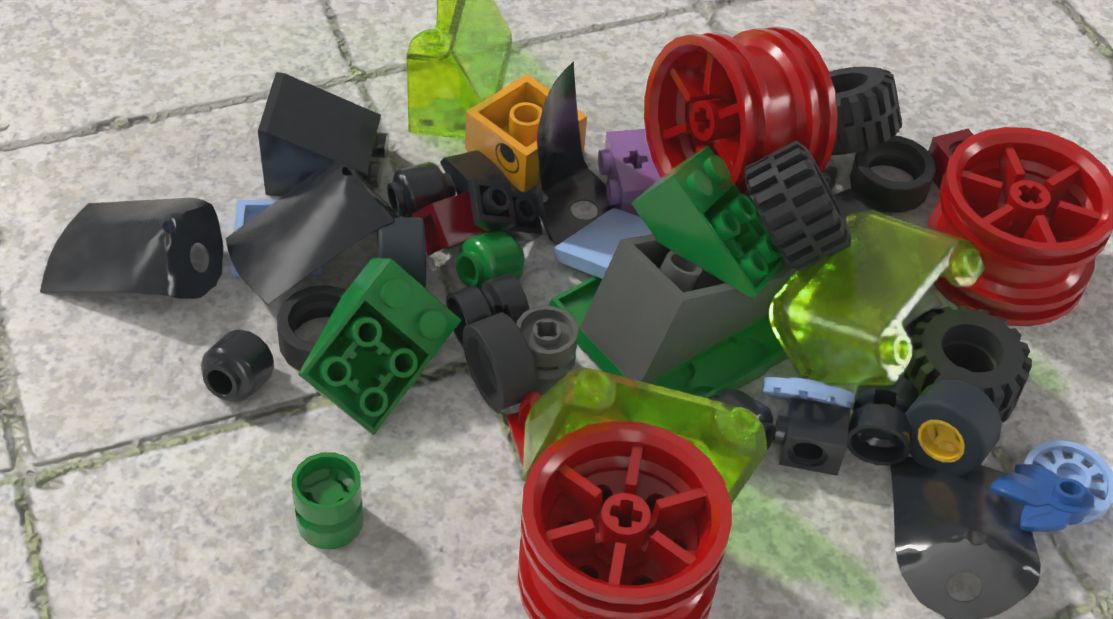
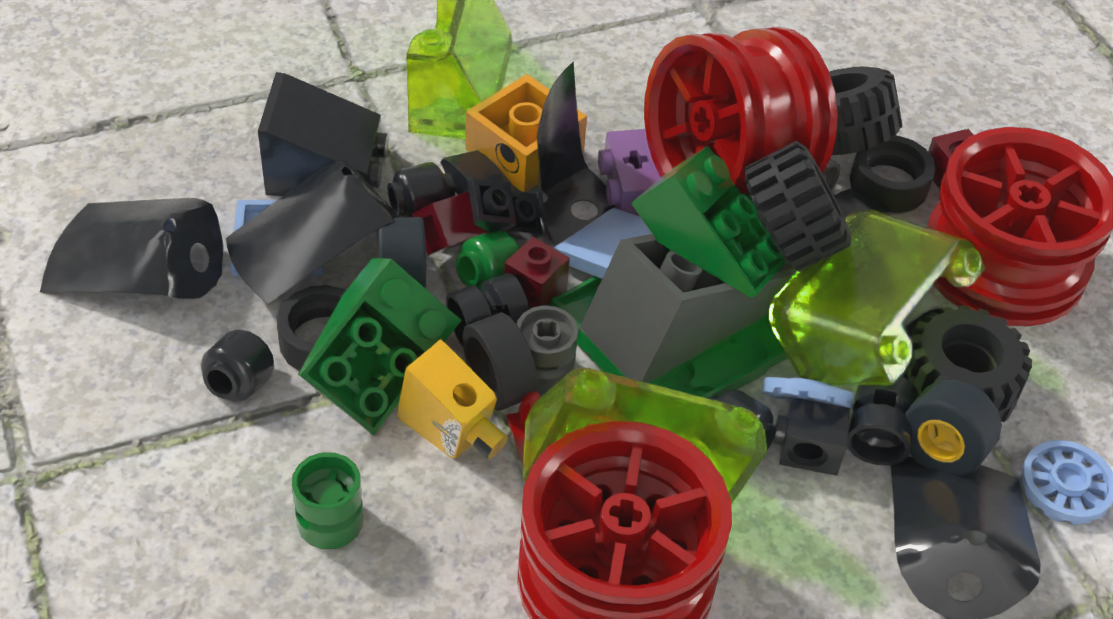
blue plate [989,464,1095,532] -> none
none -> yellow torso [396,339,508,460]
none -> dark red brick [504,237,570,309]

